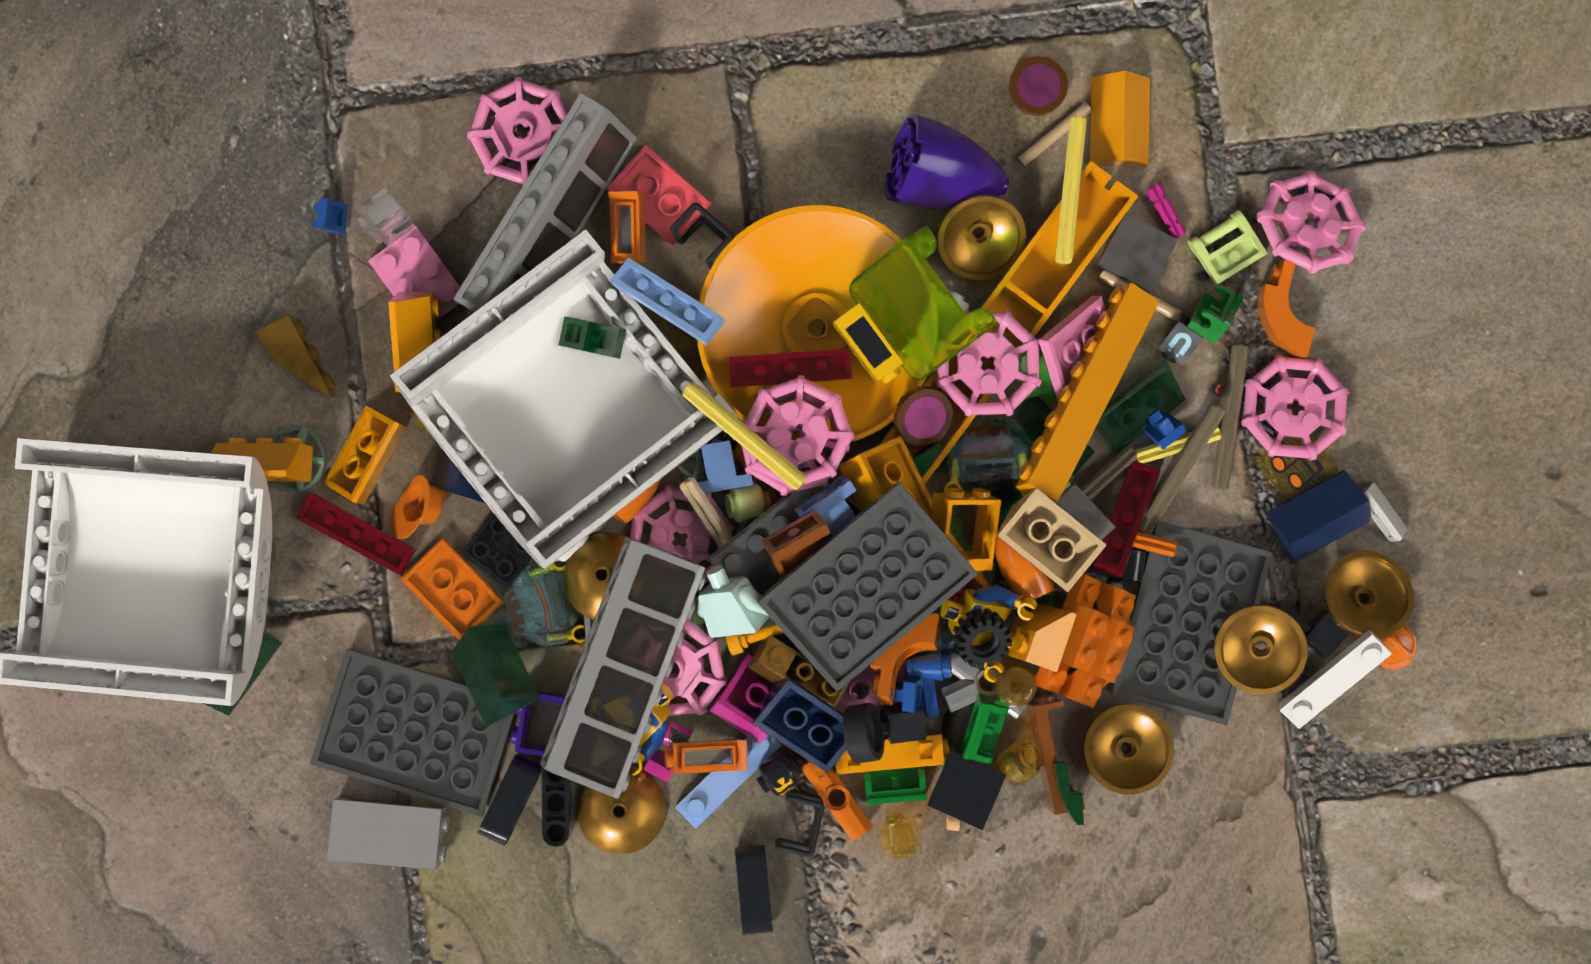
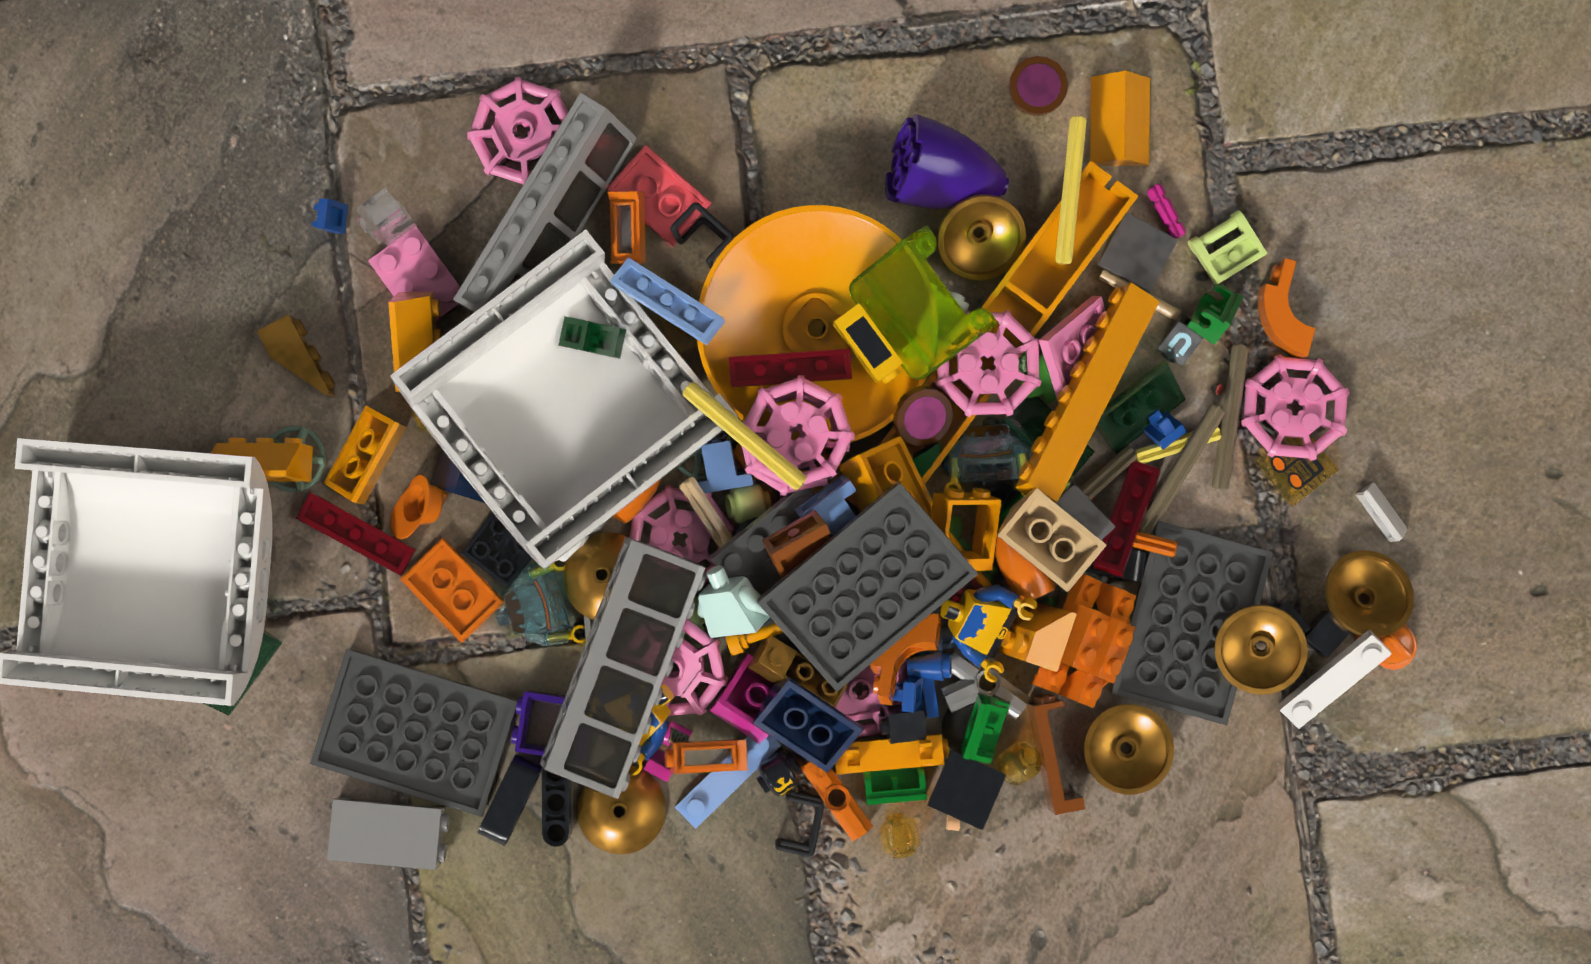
clear green slope [451,623,540,727] -> none
black beam [735,845,773,935] -> none
black tyre [842,703,885,764] -> none
black tyre [952,608,1012,668] -> none
clear yellow head [995,667,1037,708] -> none
tan piece [1017,102,1092,167] -> none
dark green slope [1052,761,1084,825] -> none
bright pink plate [1257,171,1366,274] -> none
dark blue slope [1266,470,1370,564] -> none

